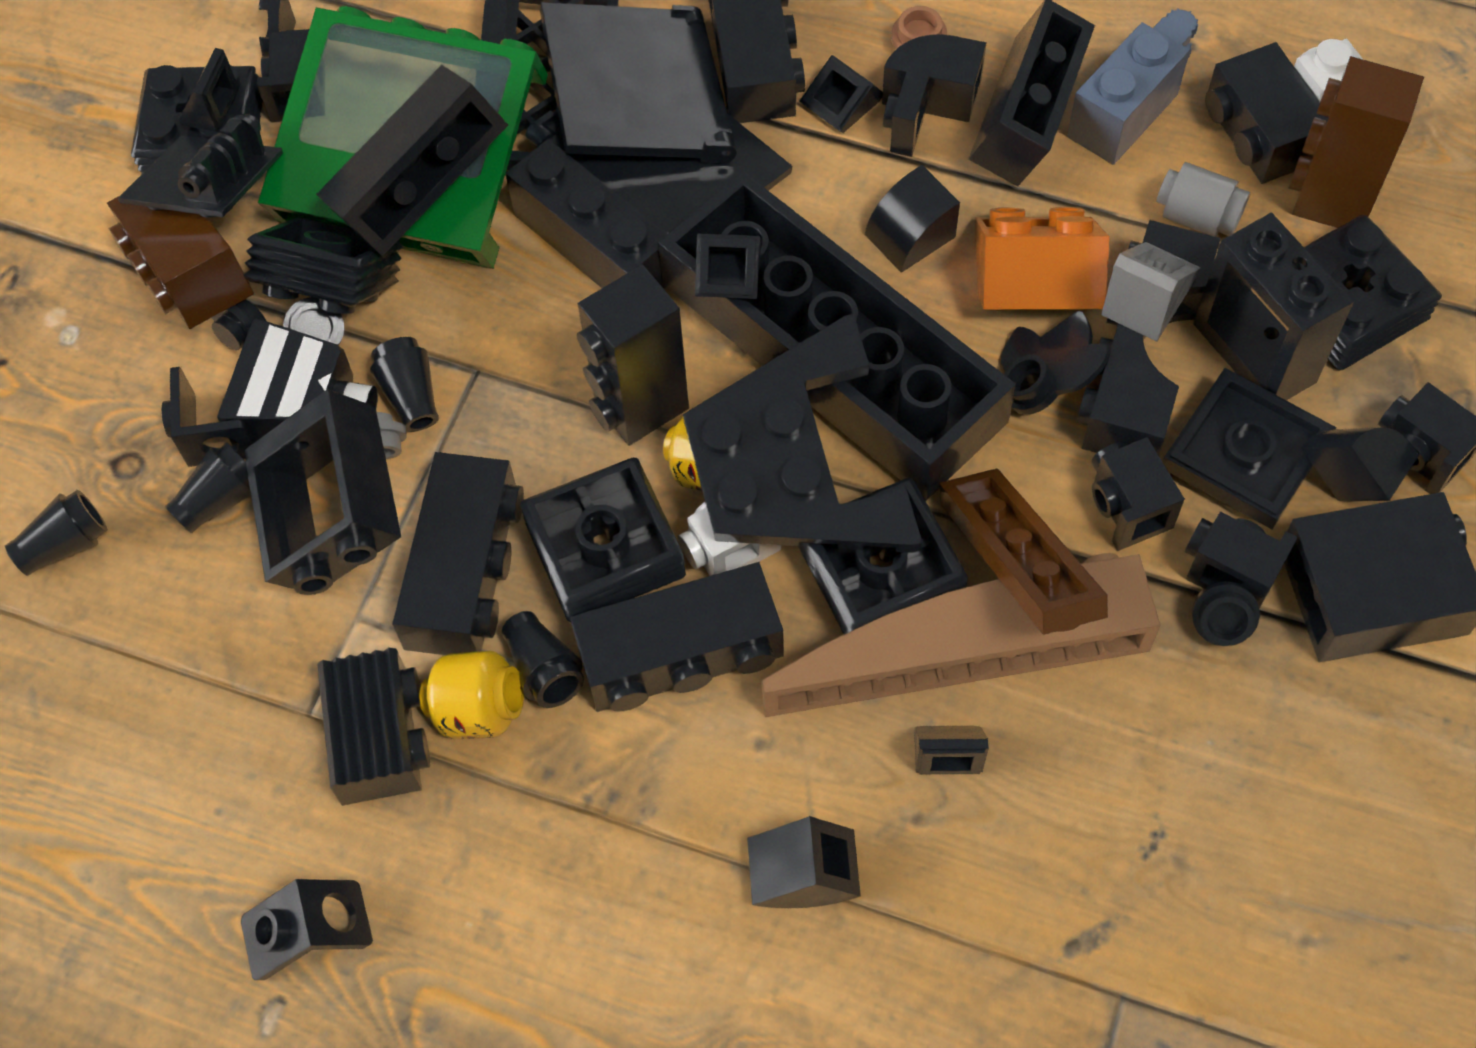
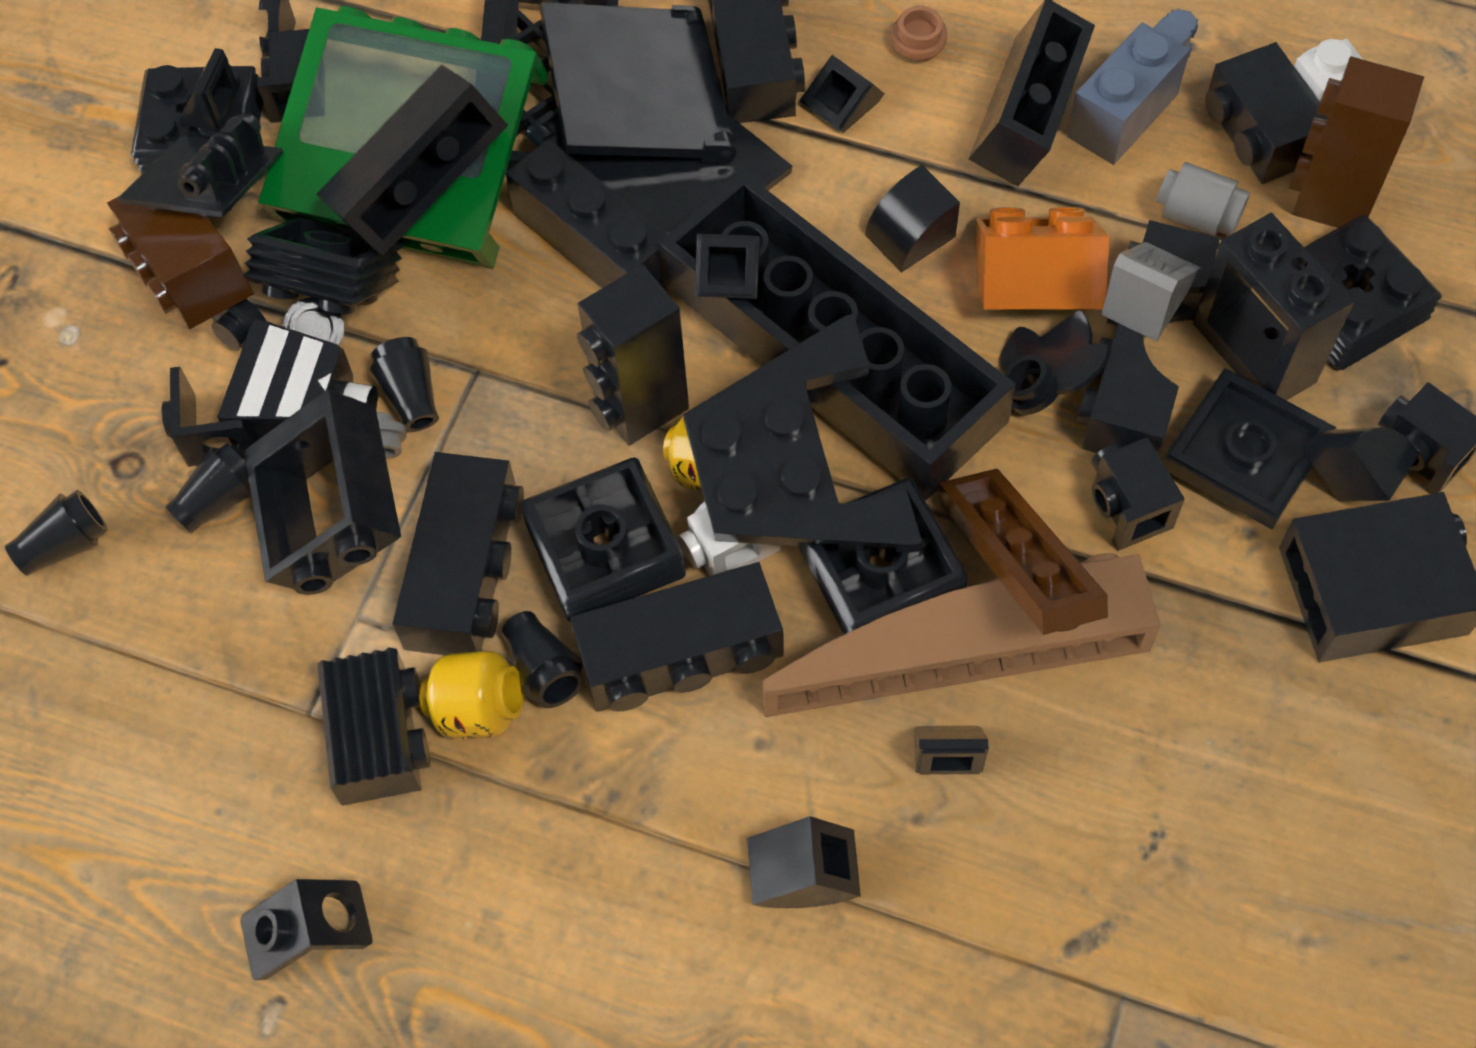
black brick [882,34,987,157] -> none
black brick [1185,512,1298,609] -> none
black plate [1192,581,1260,646] -> none

